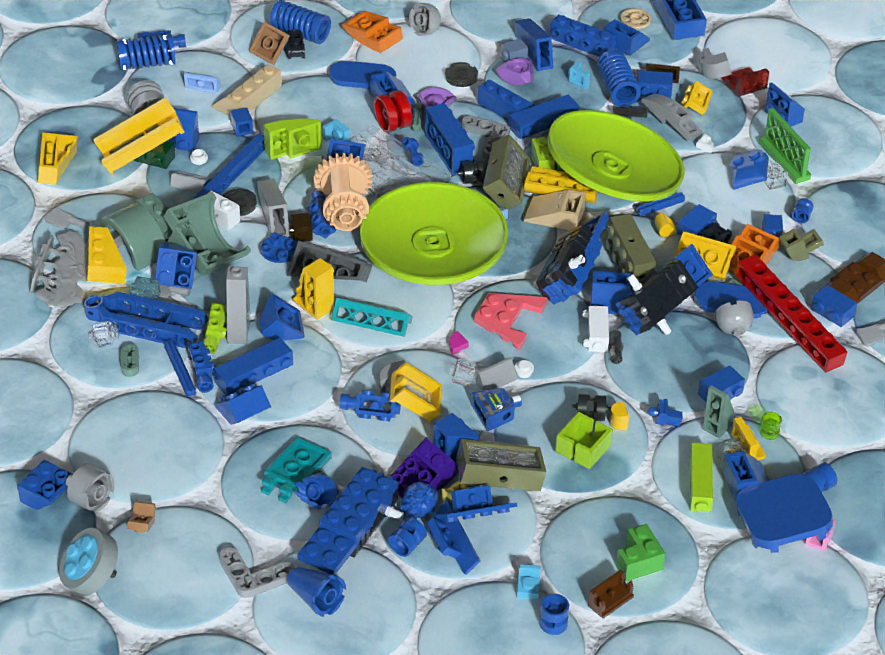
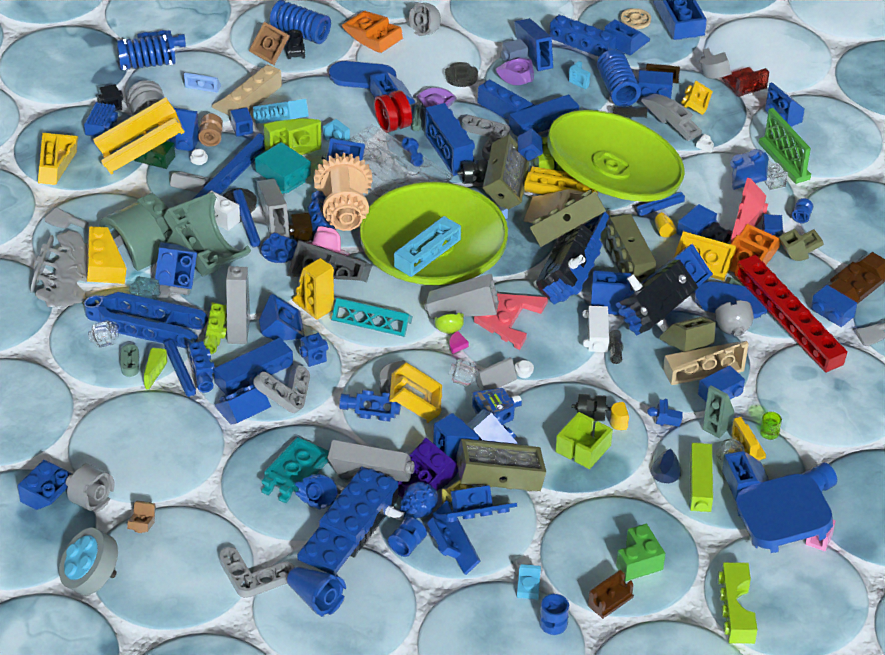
none -> blue brick [84,102,118,137]
none -> black brick [97,84,123,111]
none -> lime slope [144,348,167,389]
none -> medium nougat wheel [198,114,223,147]
none -> blue axle [233,189,260,247]
none -> medium azure brick [253,99,309,124]
none -> light grey beam [254,365,310,413]
none -> teal brick [255,142,311,194]
none -> blue brick [299,333,329,367]
none -> bright pink piece [308,226,350,256]
none -> light grey slope [328,440,414,482]
none -> medium azure brick [394,216,461,277]
none -> light grey slope [424,274,499,318]
none -> lime hair [435,313,464,334]
none -> slope [466,409,517,445]
none -> blue brick [518,129,543,161]
none -> olive brick [530,190,606,247]
none -> dark blue piece [651,448,681,484]
none -> olive slope [660,316,716,352]
none -> tan wedge [663,341,749,385]
none -> lime arch [718,563,757,644]
none -> coral wedge [731,178,768,244]

